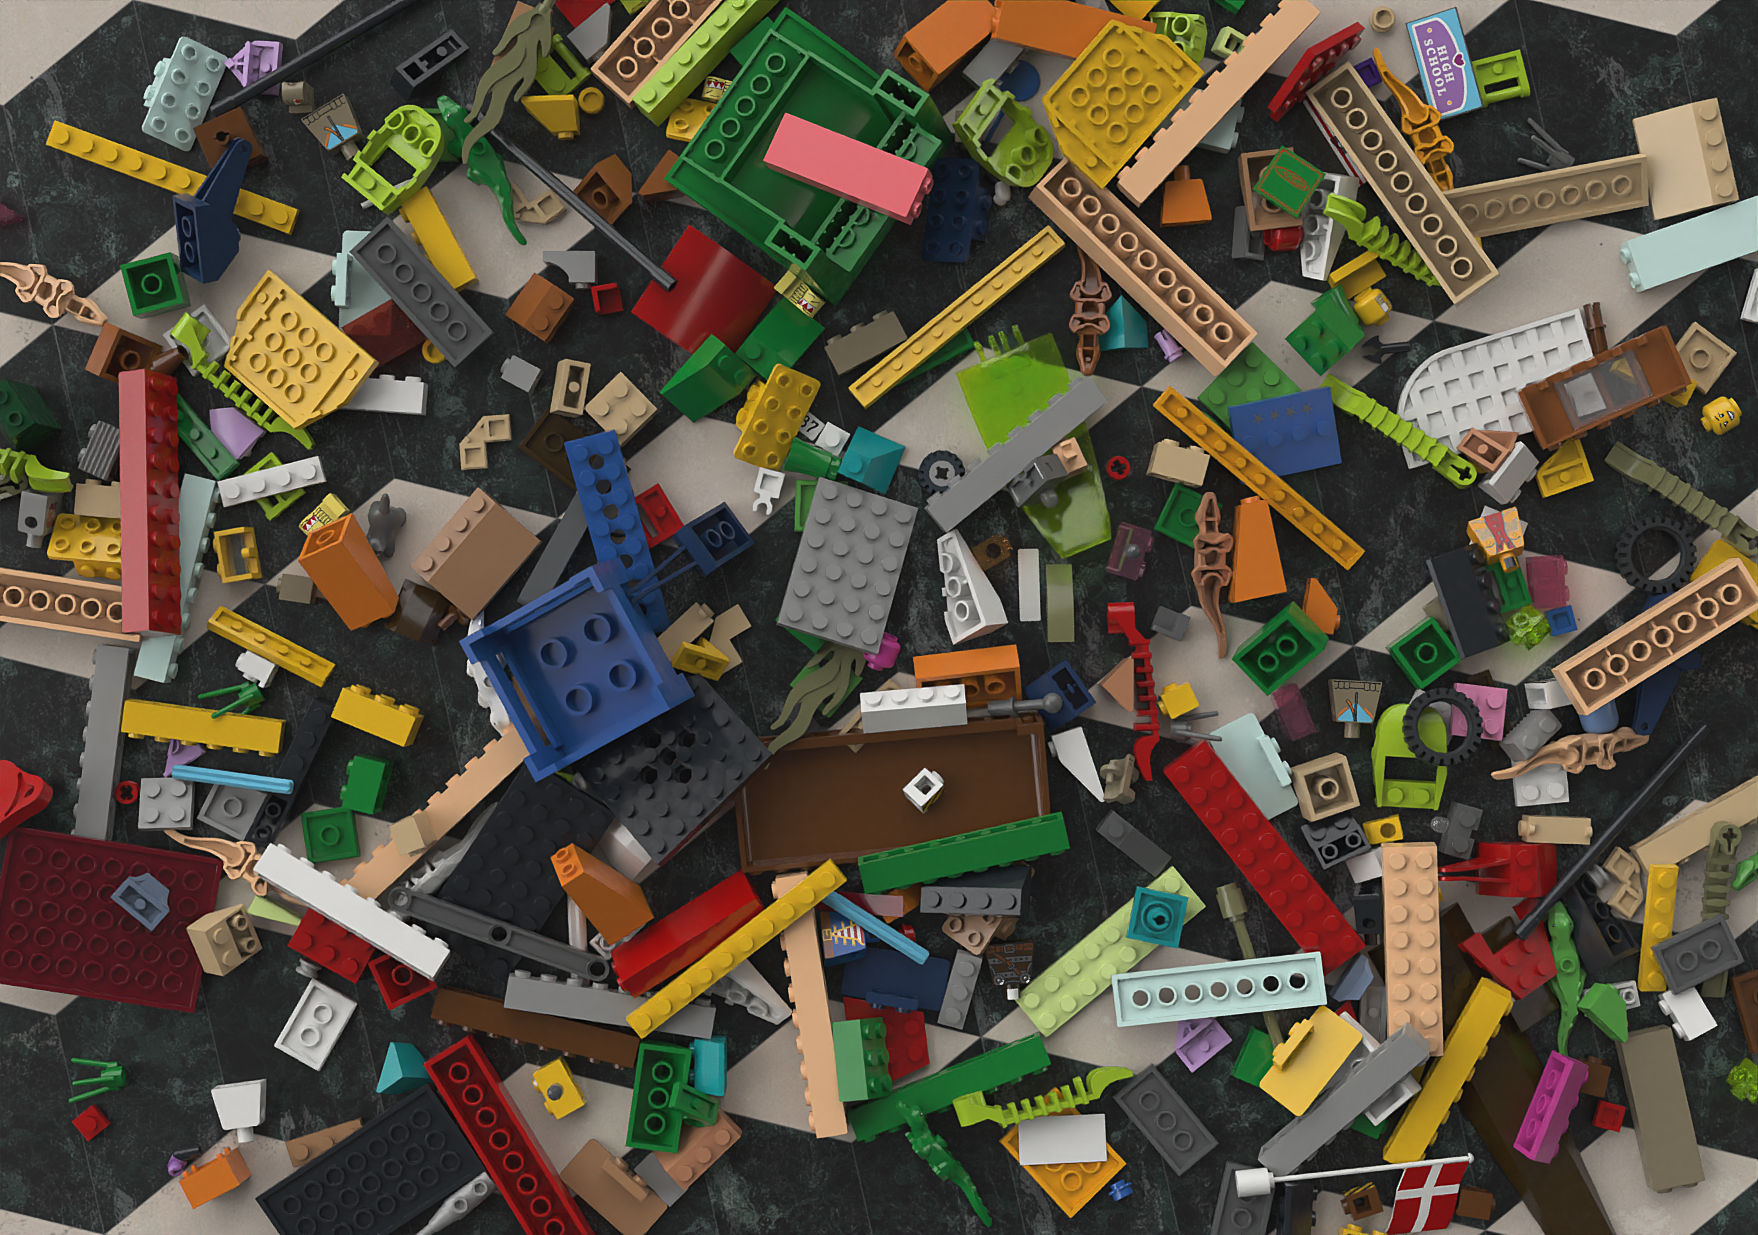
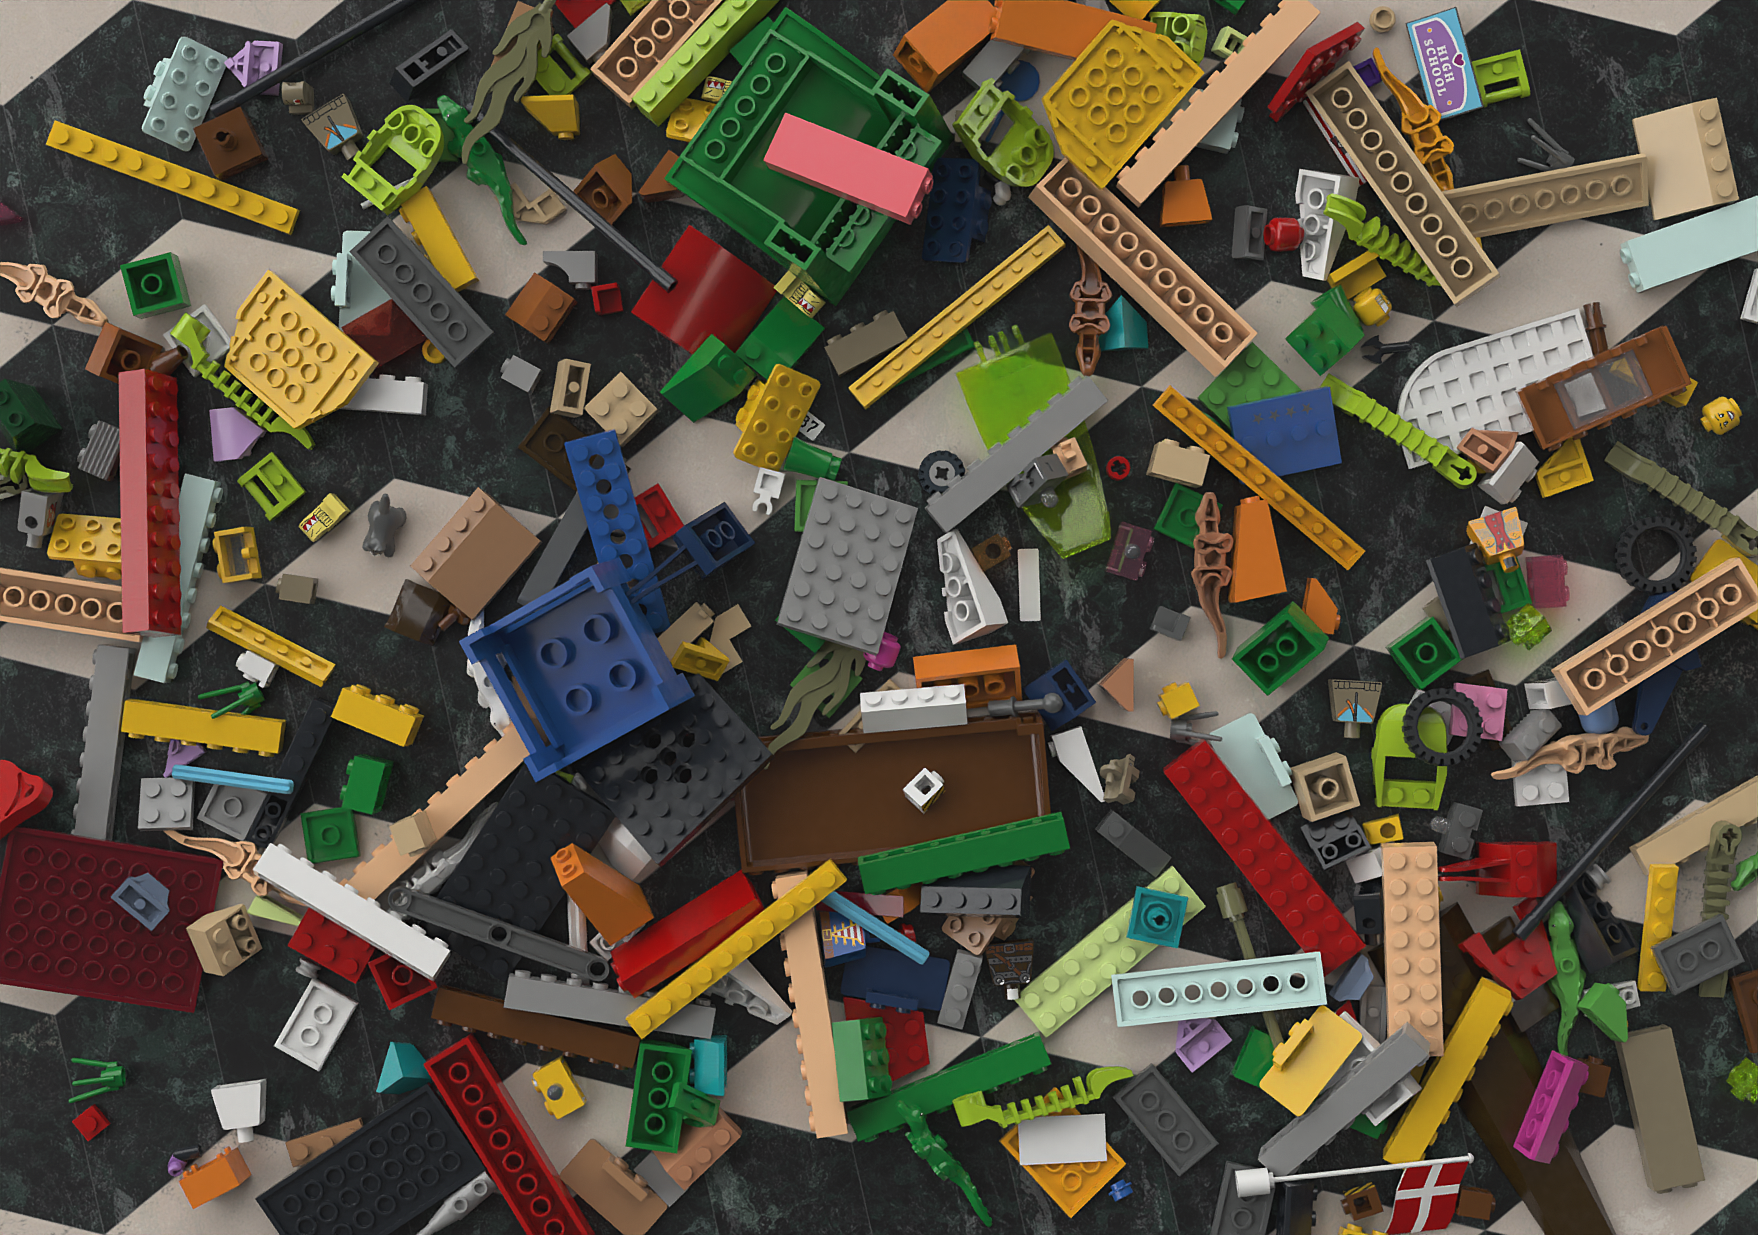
tan brick [74,479,121,519] -> none
red bush [115,780,141,804] -> none
dark blue slope [172,137,253,284] -> none
green tile [177,393,240,481] -> none
white plate [217,456,327,507] -> none
orange slope [298,513,399,631] -> none
tan tile [459,414,512,470] -> none
yellow tile [578,87,605,115] -> none
white plate [815,422,850,457] -> none
teal slope [837,426,905,494] -> none
olive slope [1046,564,1074,642] -> none
red piece [1107,602,1160,781] -> none
lavender pin [1154,329,1184,363] -> none
medium nougat slope [1237,147,1303,232] -> none
green tile [1252,145,1326,219] -> none
clear pink brick [1269,683,1316,741] -> none
tan brick [1518,814,1592,845] -> none
blue plate [1544,605,1578,637] -> none
red plate [1592,1099,1626,1132] -> none
tan tile [1601,847,1644,919] -> none
white brick [1658,986,1718,1041] -> none
tan tile [1676,322,1737,395] -> none

